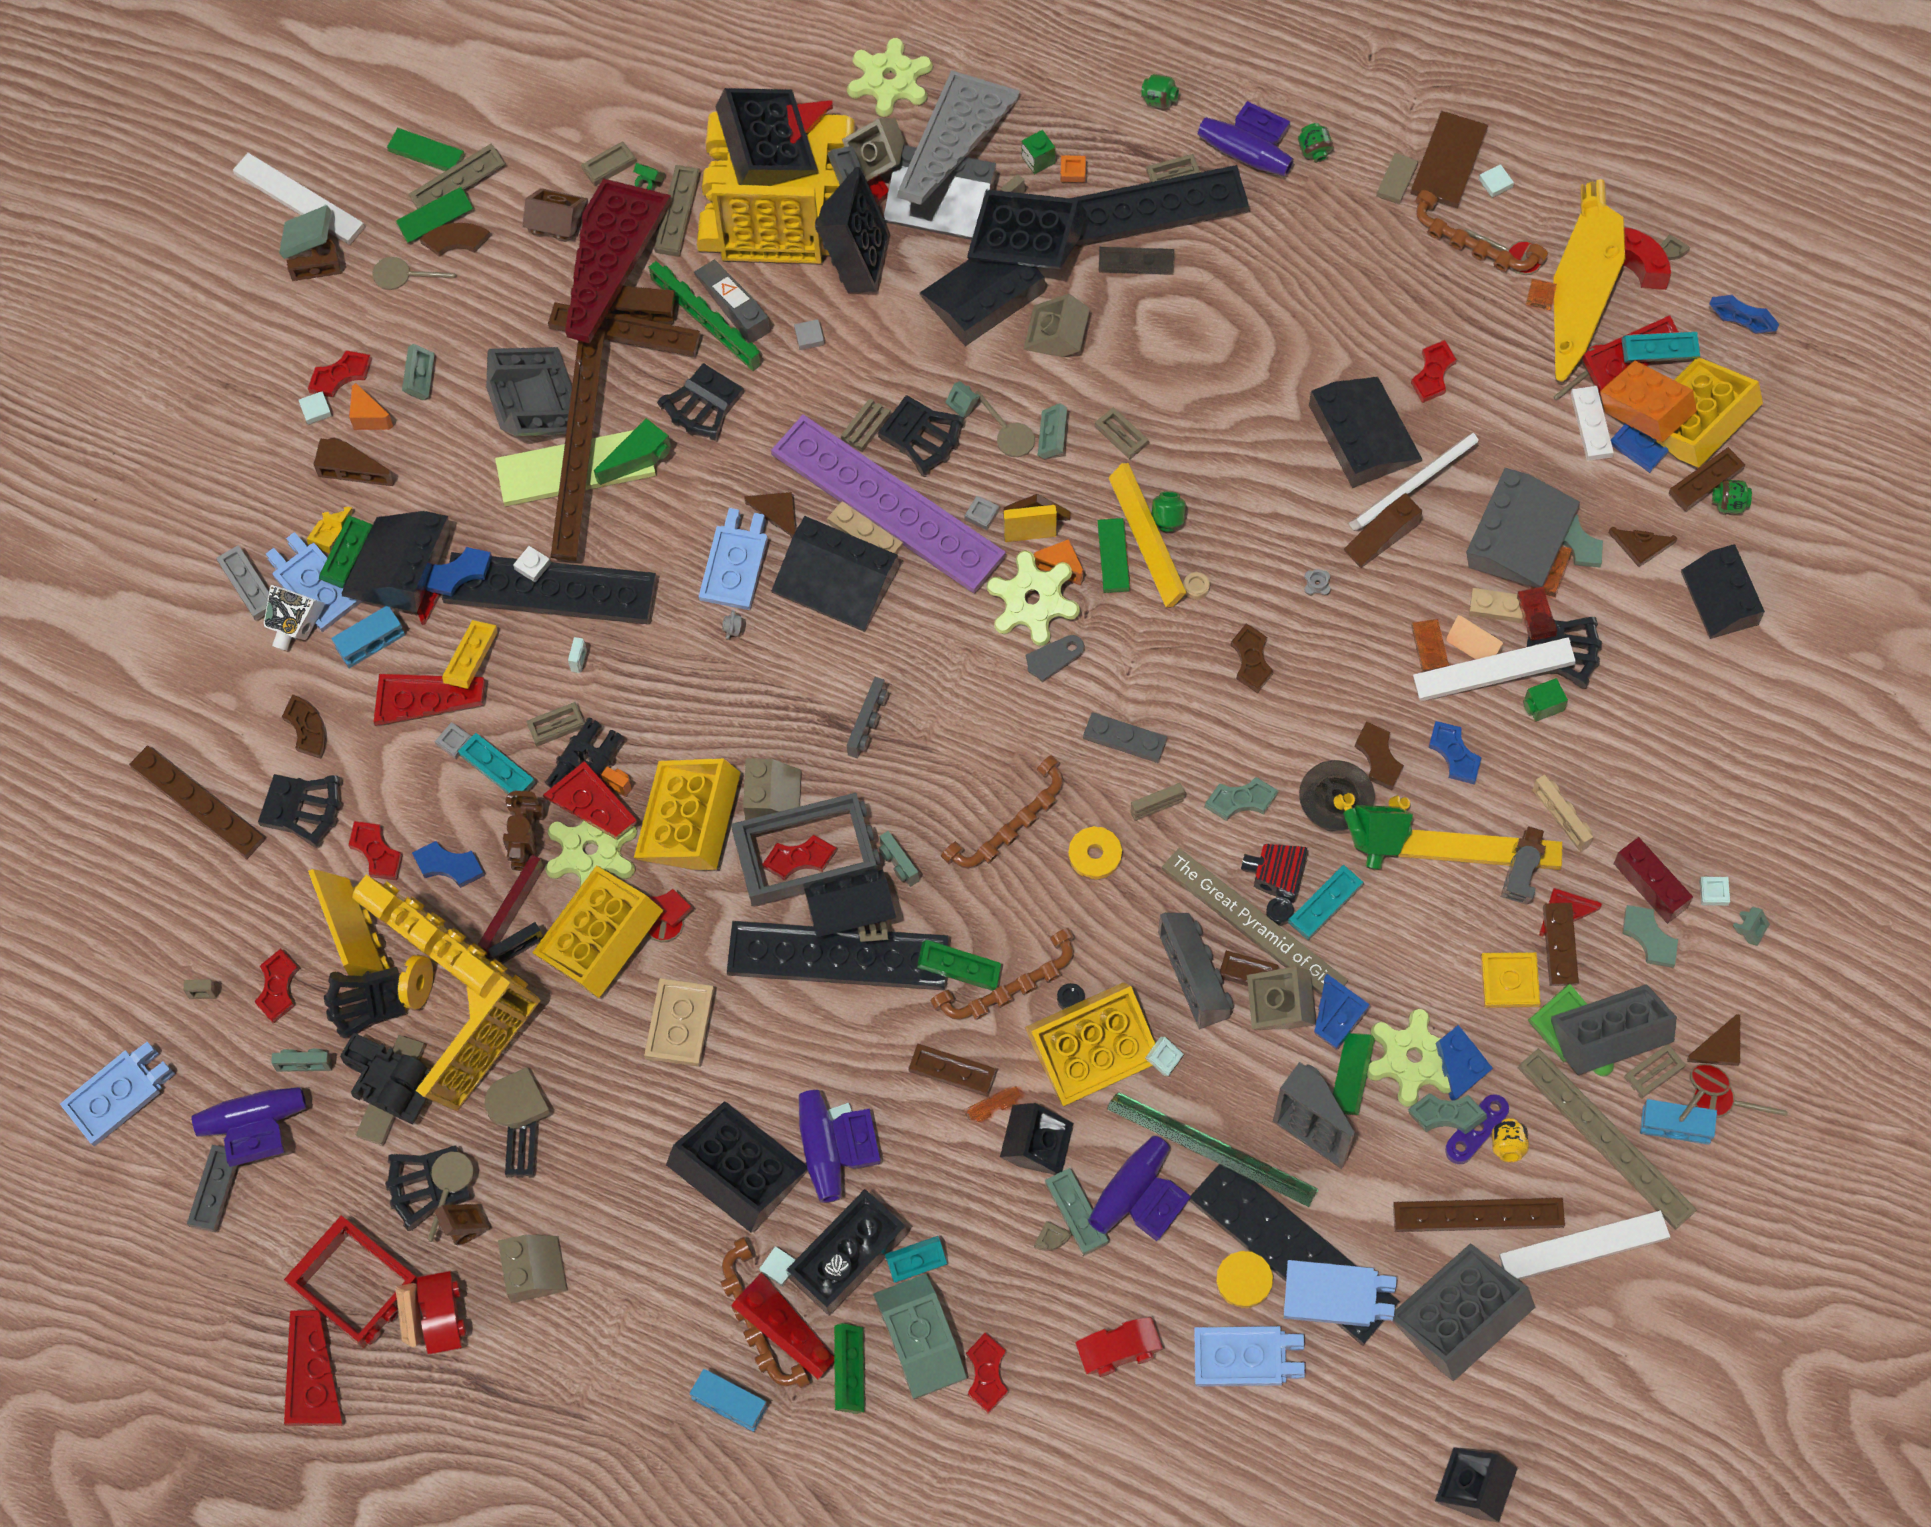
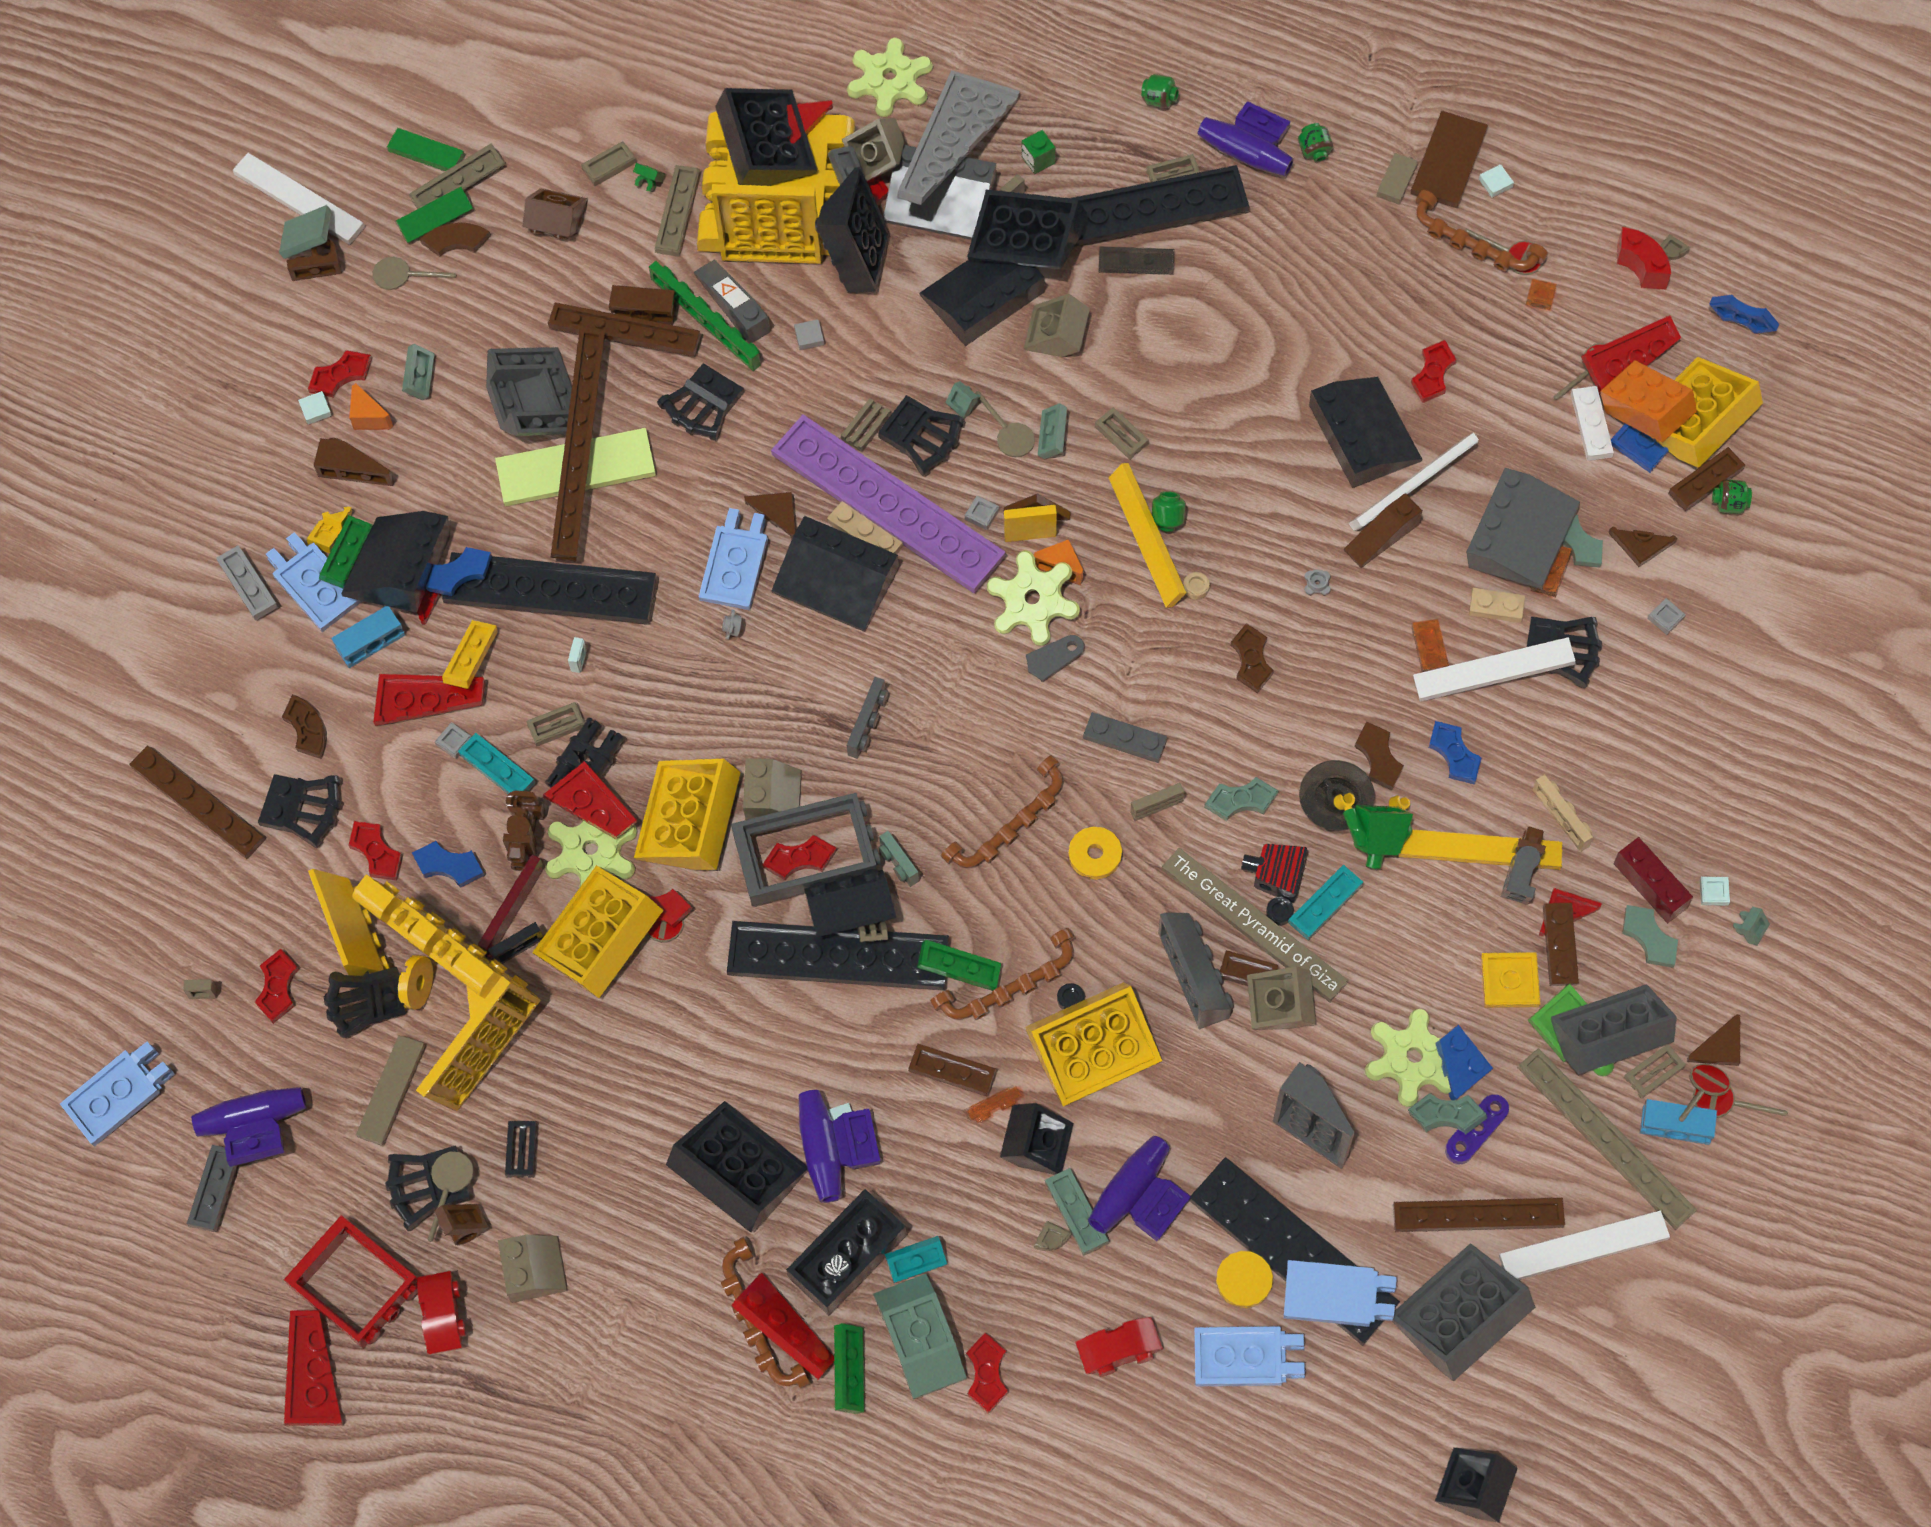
torso [264,585,325,651] -> none
sand green plate [271,1049,332,1072] -> none
black plate [340,1032,431,1125] -> none
light nougat slope [396,1283,423,1347] -> none
dark tan tile [485,1067,550,1129] -> none
white plate [513,546,551,582] -> none
dark red wing [565,178,672,343] -> none
green slope [594,418,671,485] -> none
orange plate [601,766,632,797] -> none
tan plate [644,978,714,1067] -> none
dark azure piece [689,1368,768,1433] -> none
light aqua tile [759,1246,795,1287] -> none
orange plate [1060,155,1086,182] -> none
green tile [1097,518,1129,593] -> none
clear green tile [1107,1092,1318,1207] -> none
light aqua tile [1145,1037,1184,1076] -> none
blue wing [1314,974,1370,1050] -> none
green tile [1333,1033,1375,1115] -> none
light nougat slope [1446,615,1503,659] -> none
yellow head [1492,1118,1529,1162] -> none
clear red plate [1517,587,1557,641] -> none
green brick [1523,678,1568,722] -> none
yellow wing [1553,179,1625,382] -> none
teal plate [1622,332,1700,363] -> none
black slope [1681,544,1765,639] -> none
none -> light grey tile [1647,598,1686,635]

